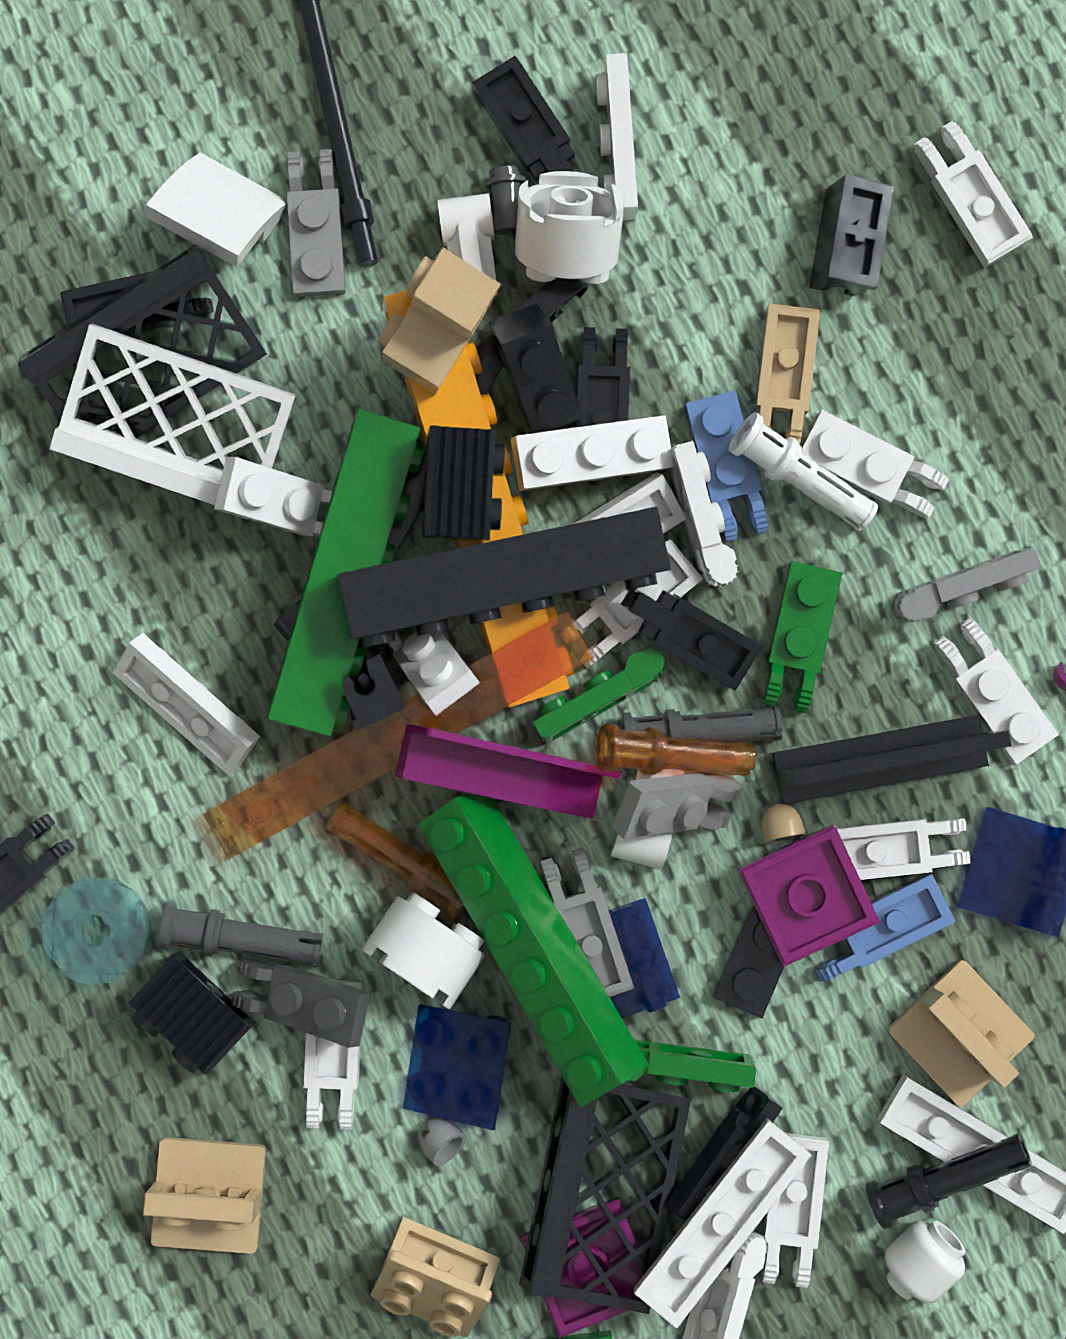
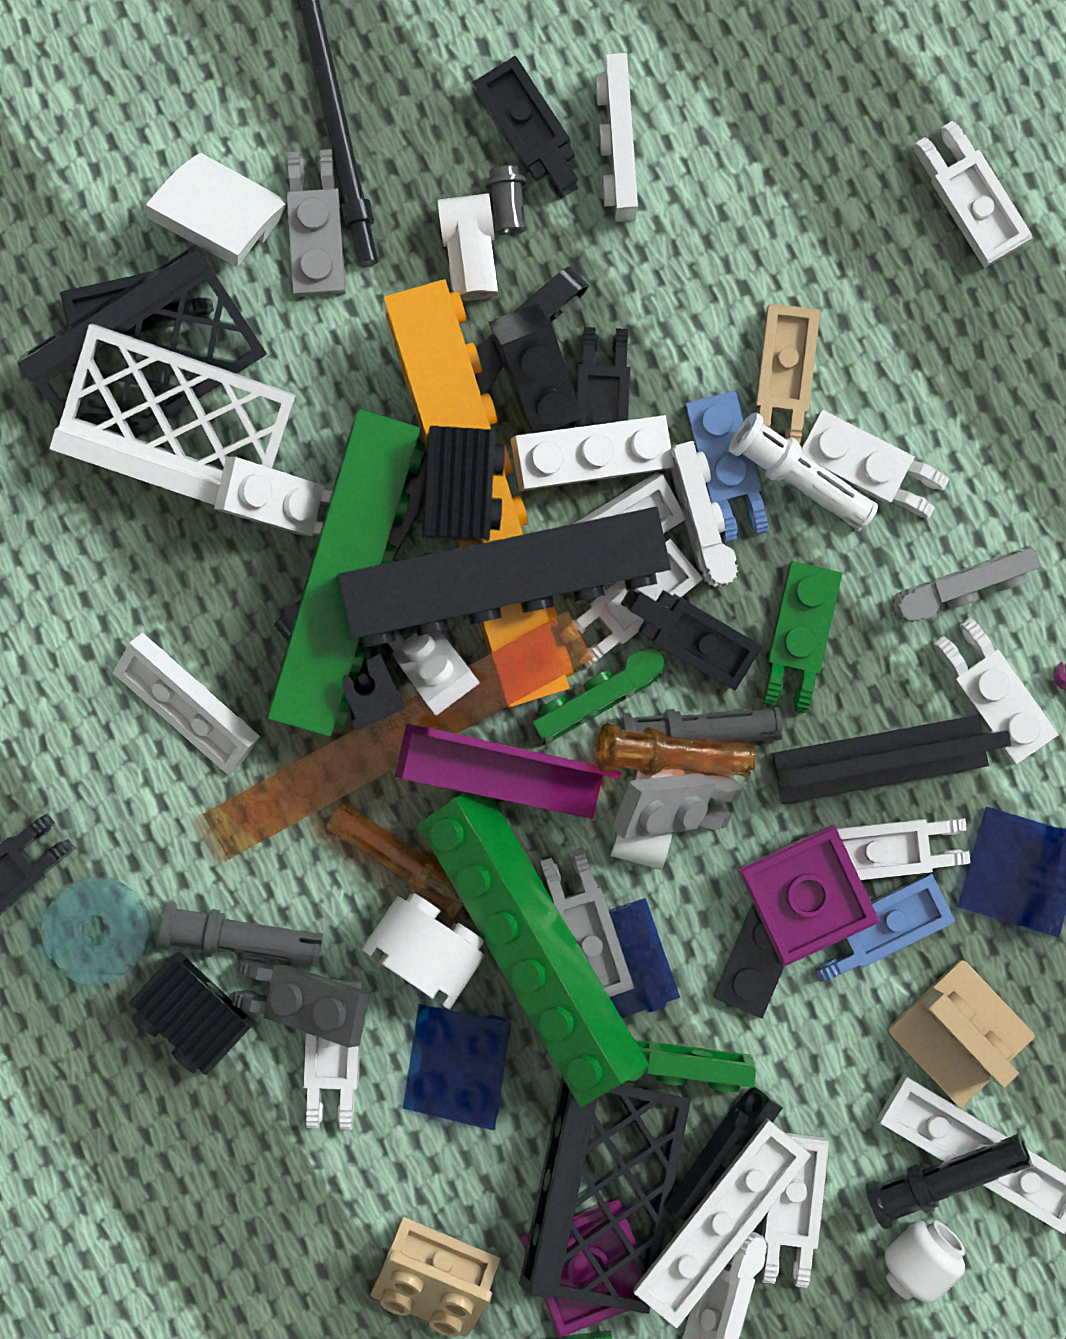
tan bracket [143,1137,266,1254] -> none
tan brick [378,248,501,395] -> none
light grey hinge [419,1117,466,1166] -> none
white brick [515,171,625,284] -> none
tan hinge [761,804,806,845] -> none
hinge [809,175,894,296] -> none

